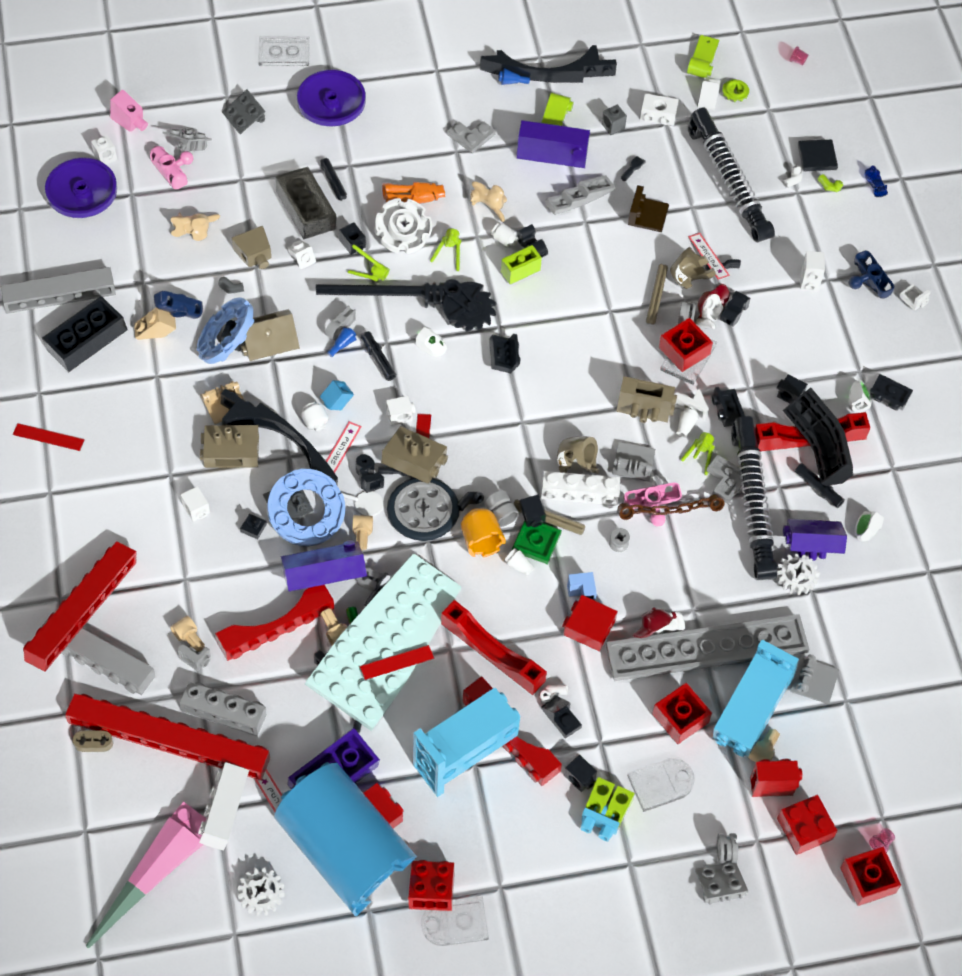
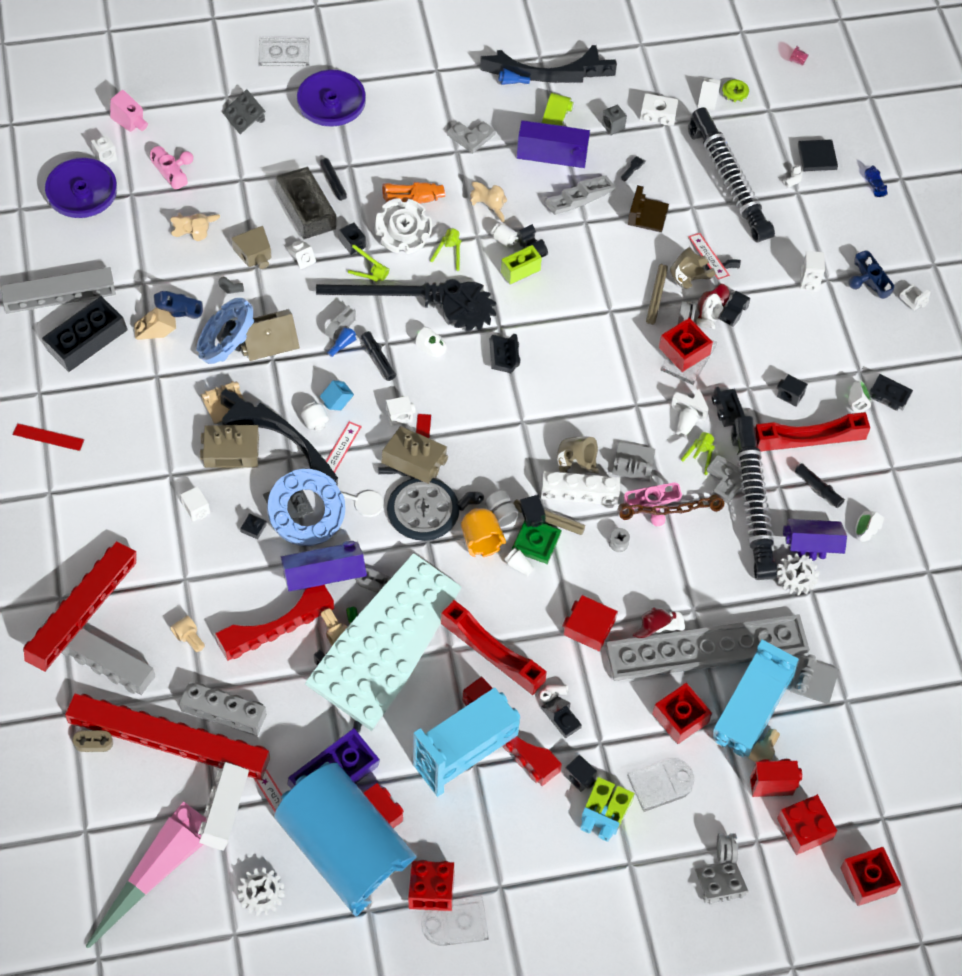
light grey hinge [163,128,212,152] -> none
light grey bracket [178,644,211,672] -> none
tan axle [353,515,373,551] -> none
black leg [356,454,384,493] -> none
red sticker [360,645,435,680] -> none
black piece [364,572,391,606] -> none
light blue piece [567,572,597,601] -> none
dark tan piece [617,376,677,423] -> none
lime door [687,35,719,78] -> none
black piece [782,387,853,486] -> none
lime arm [818,174,843,192] -> none
clear pink piece [869,828,895,853] -> none

